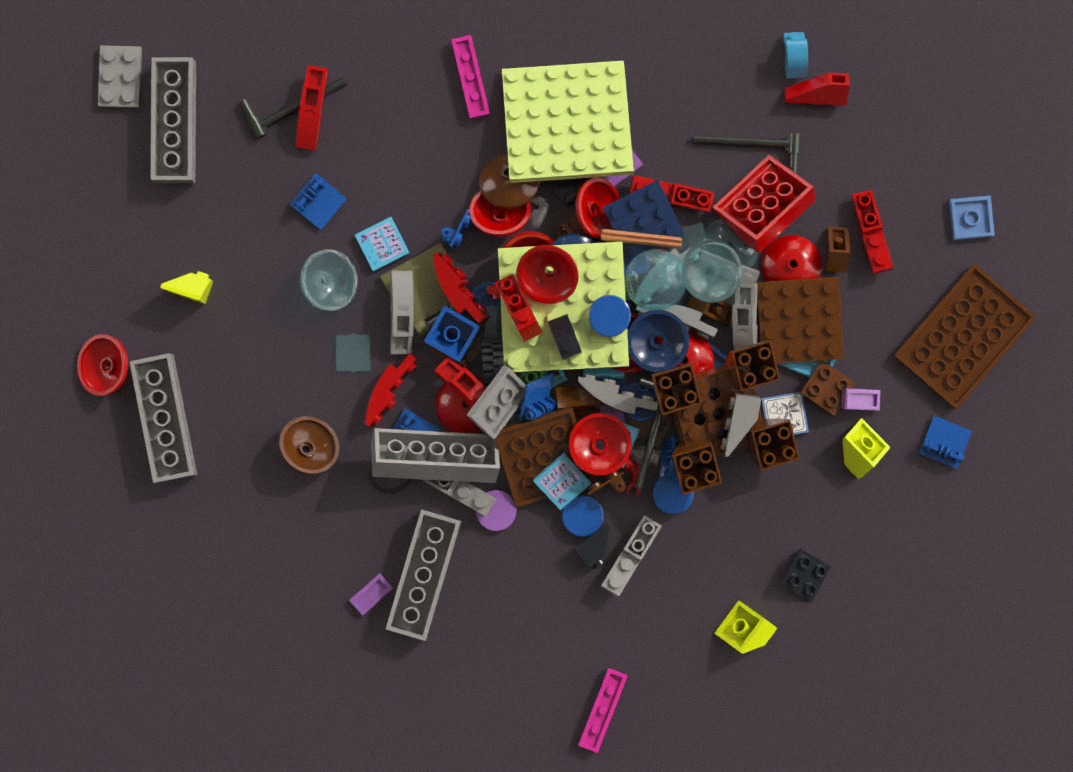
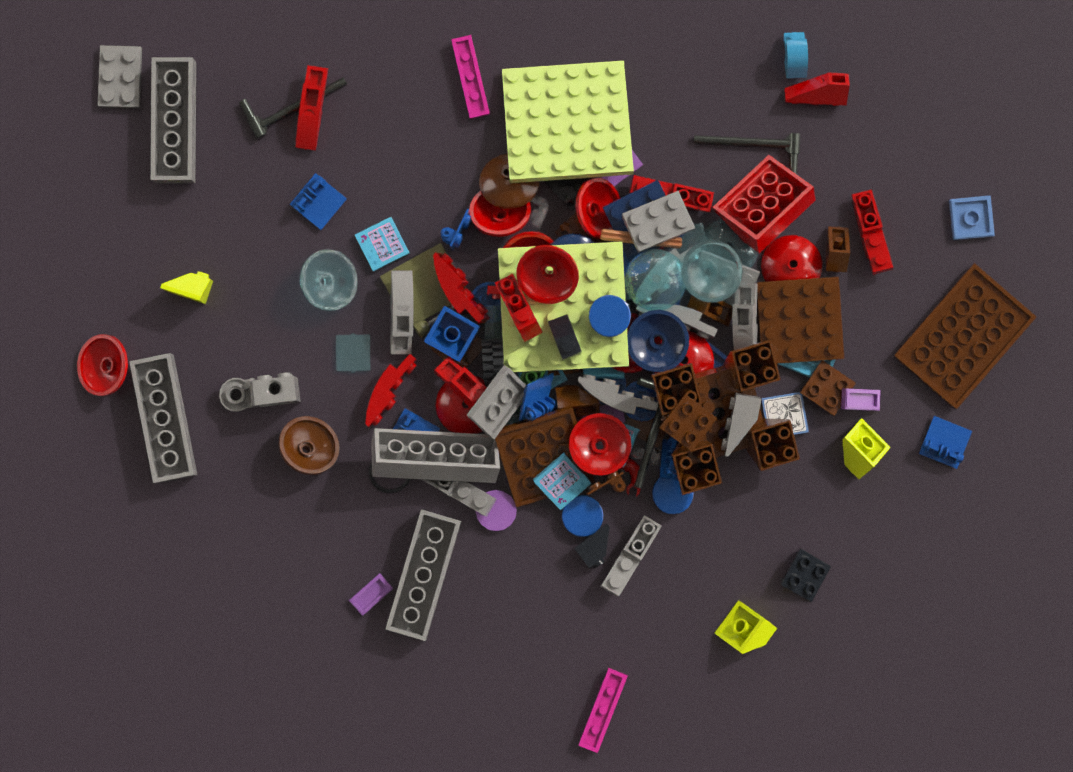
none -> light grey brick [219,373,301,412]
none -> light grey plate [621,191,695,253]
none -> reddish brown hinge [660,394,717,451]

